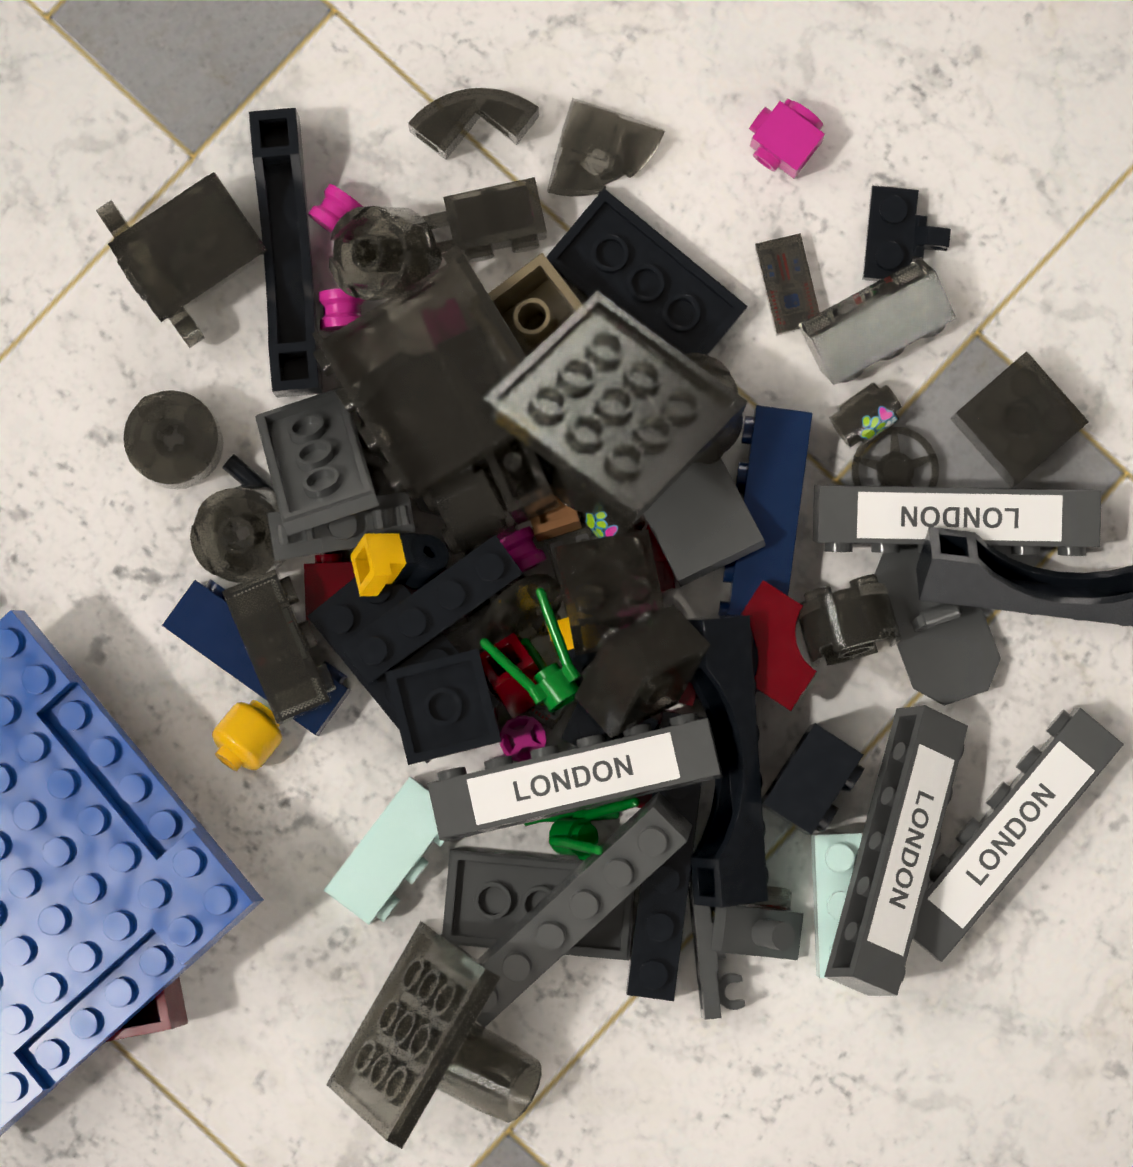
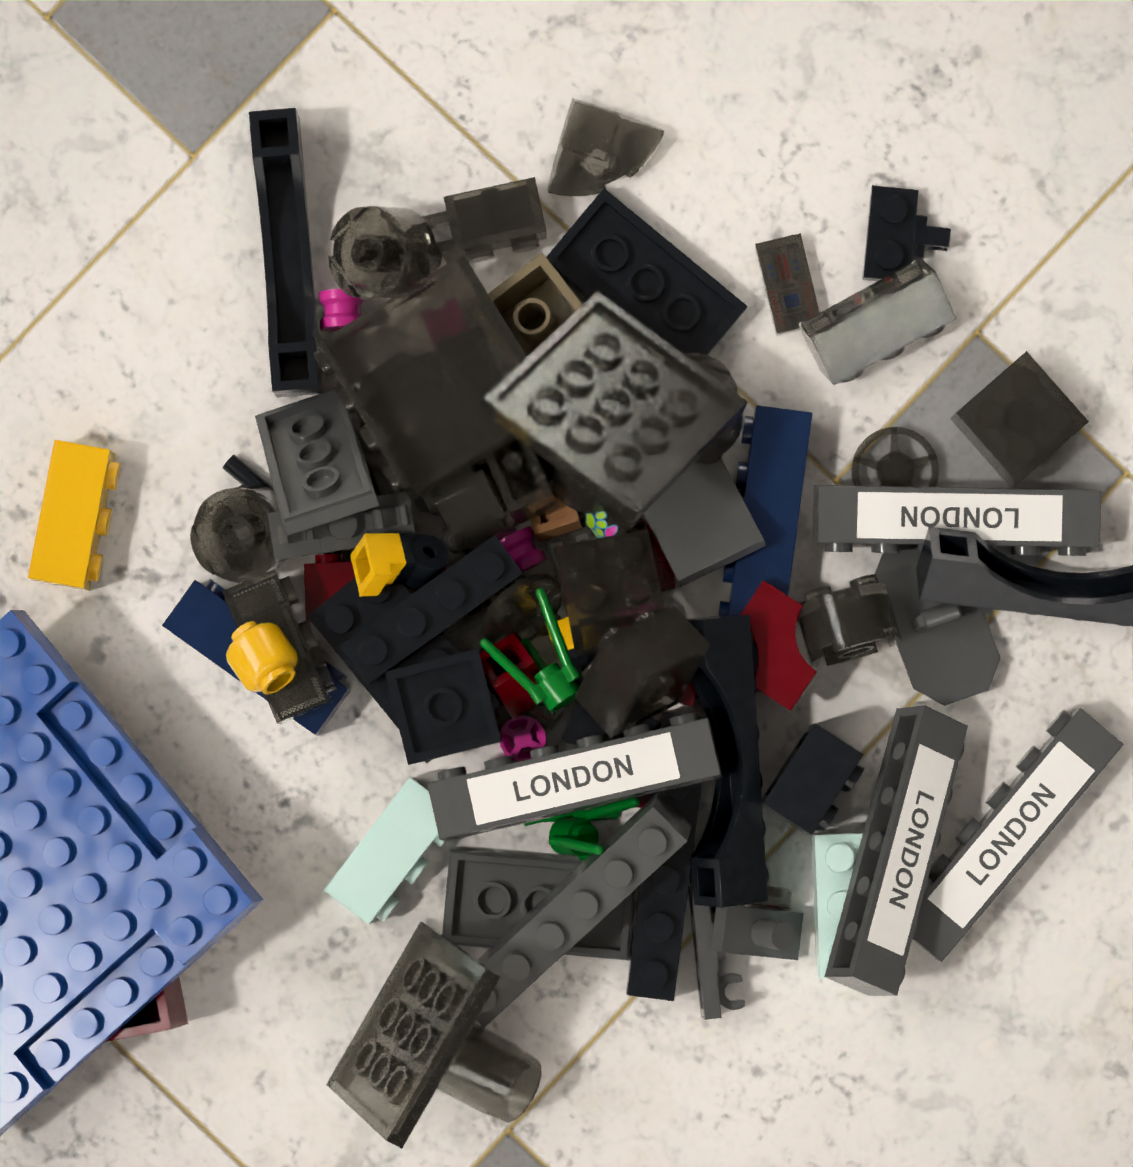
clear smoke piece [96,172,268,348] -> none
clear smoke brick [123,390,223,489] -> none
yellow head [212,700,282,771] -> none
dark pink wheel [308,184,367,241] -> none
clear smoke brick [408,88,539,160] -> none
dark pink brick [749,98,825,179] -> none
clear smoke brick [829,382,902,448] -> none
none -> yellow brick [28,439,121,591]
none -> yellow head [226,621,298,695]

